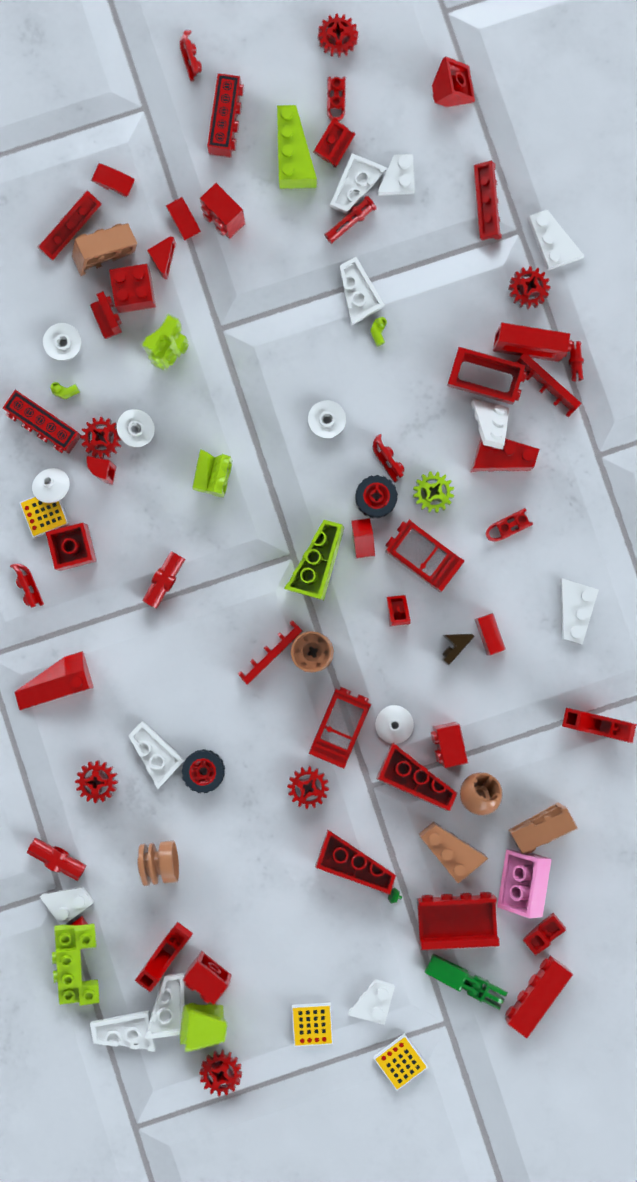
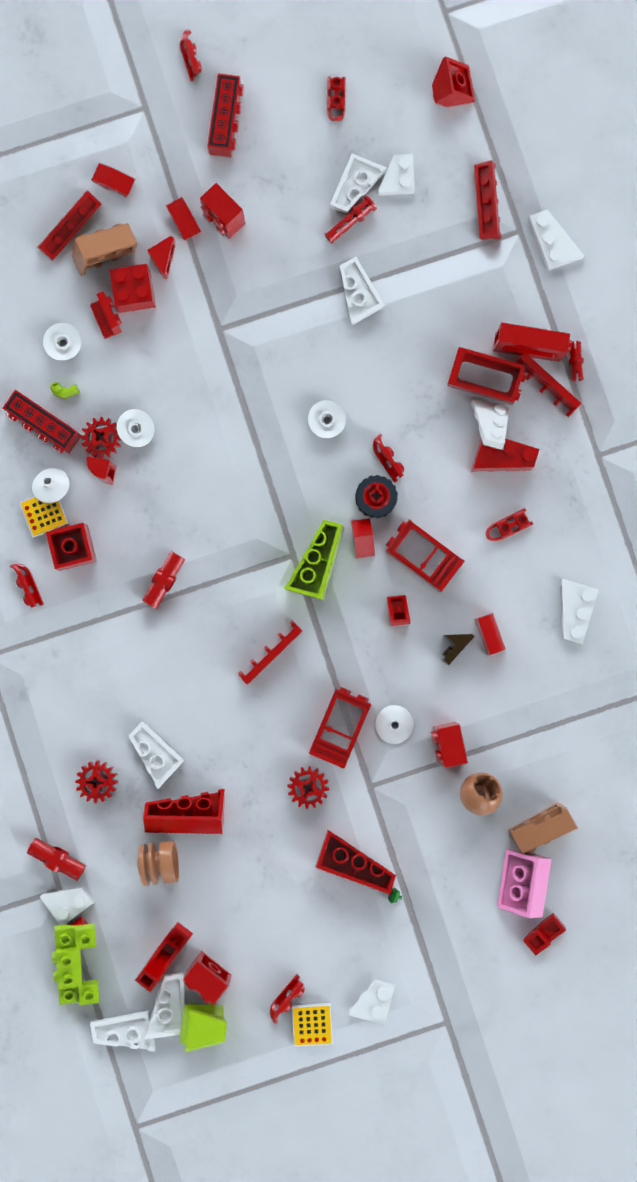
red wedge [14,651,94,710] -> none
lime bracket [142,314,189,370] -> none
black wheel [181,749,225,793] -> none
lime piece [192,449,233,498] -> none
red gear [199,1050,242,1096] -> none
lime wedge [277,105,317,189] -> none
nougat wheel [291,631,334,672] -> none
red plate [313,118,356,168] -> none
red gear [318,13,358,58] -> none
lime arm [370,317,387,347] -> none
yellow tile [373,1033,428,1091] -> none
red wedge [376,743,457,811] -> none
lime gear [413,471,454,513] -> none
red panel [417,892,500,950] -> none
nougat wedge [419,822,488,883] -> none
green arm [424,954,508,1010] -> none
red brick [505,955,573,1039] -> none
red gear [508,266,551,309] -> none
red arch [562,708,637,743] -> none
none -> red wedge [143,789,225,834]
none -> red piece [270,974,305,1024]

